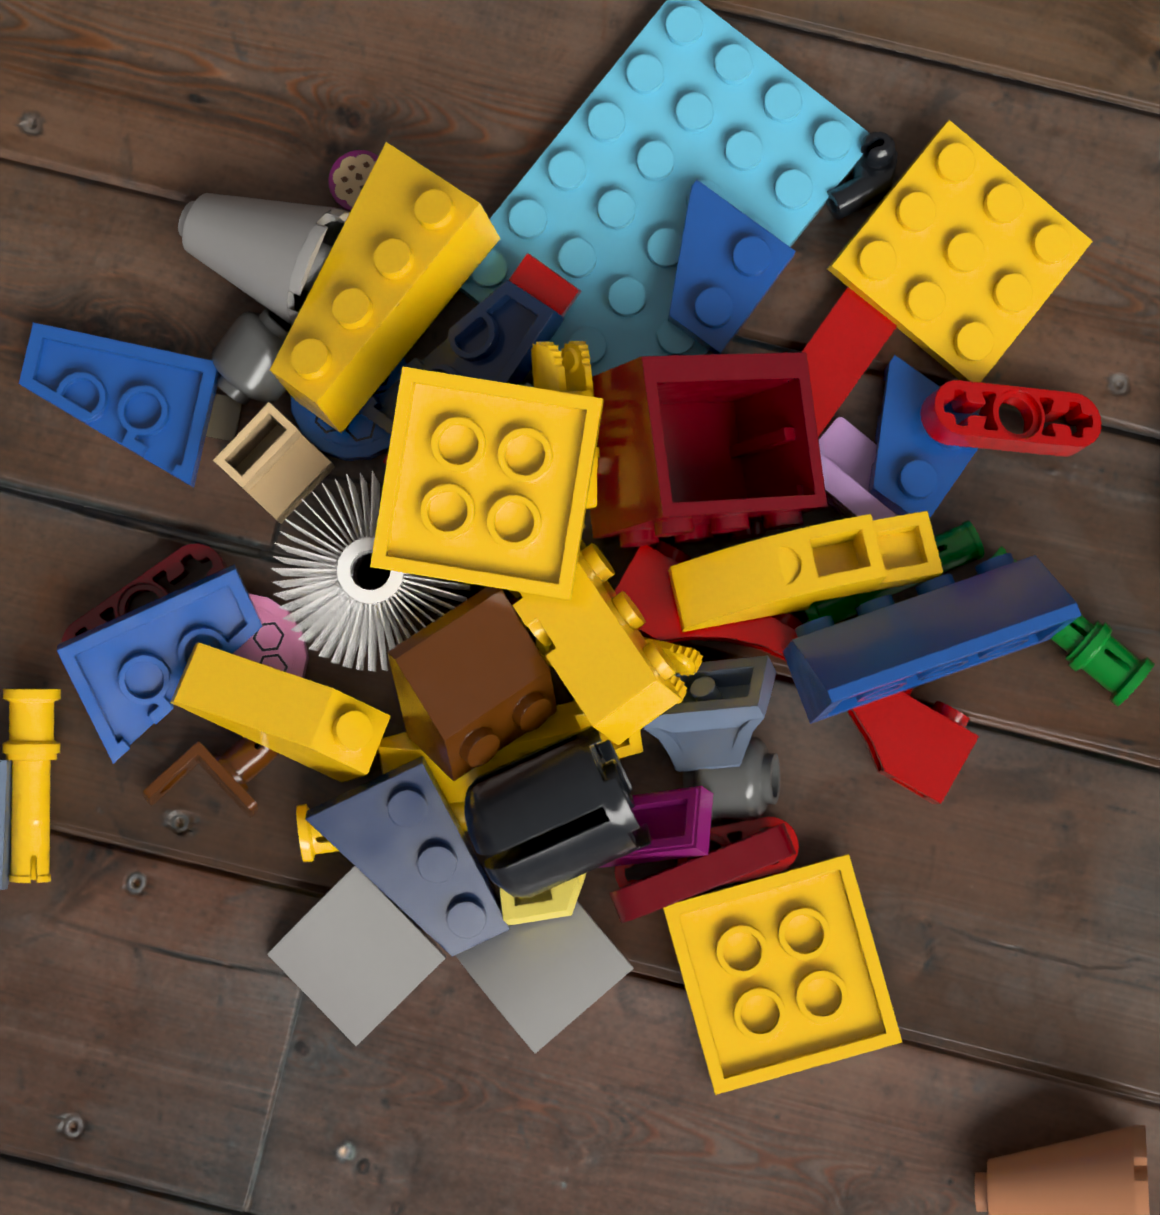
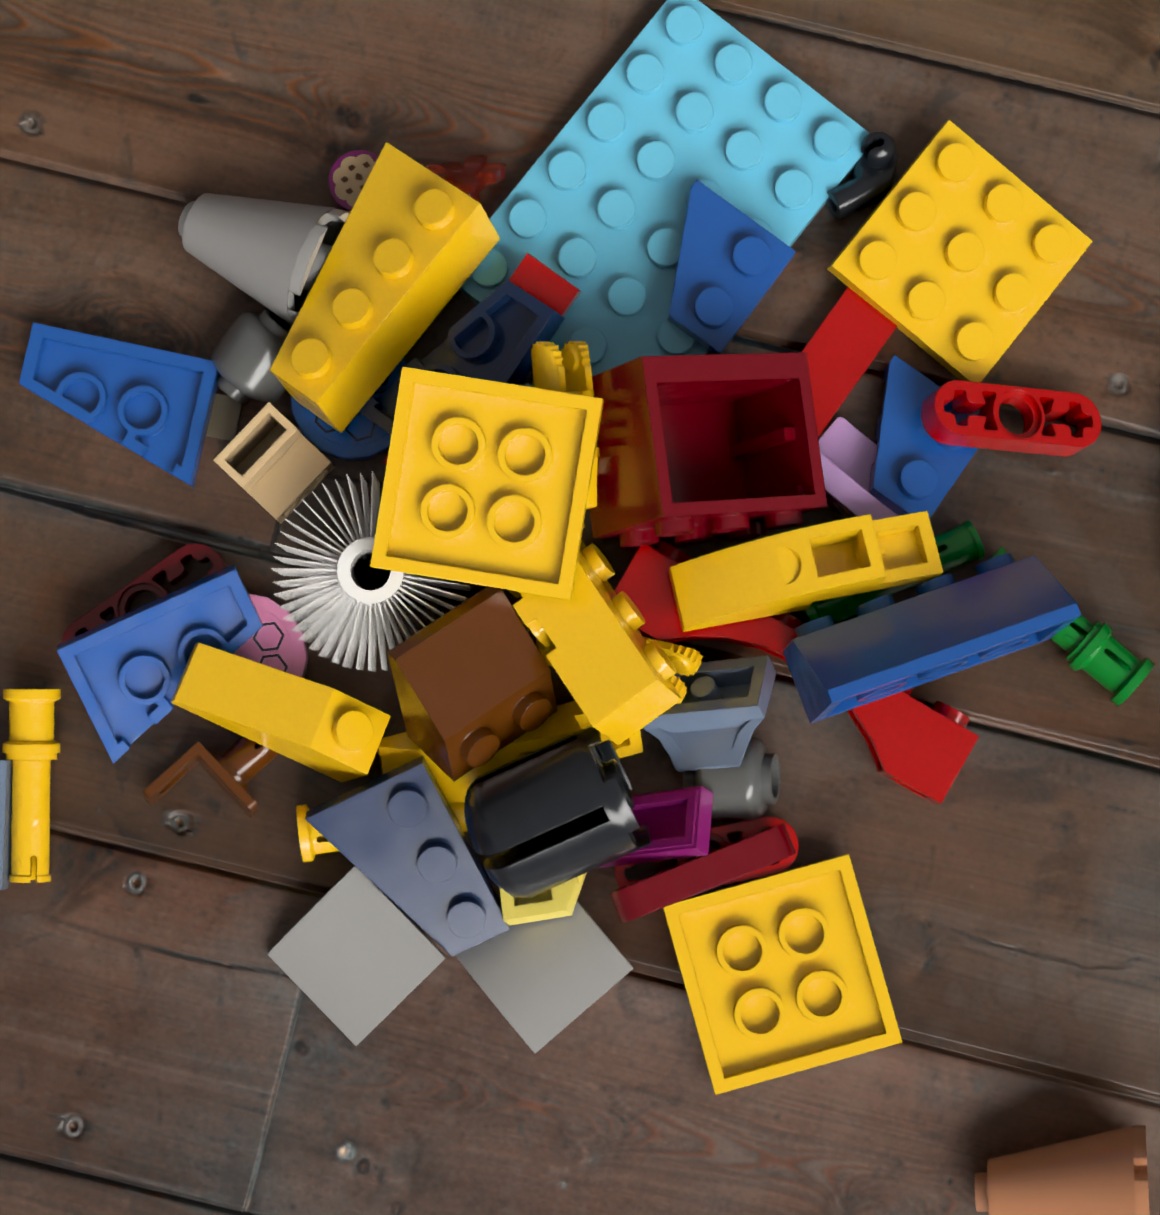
none -> clear red plant [426,155,506,203]

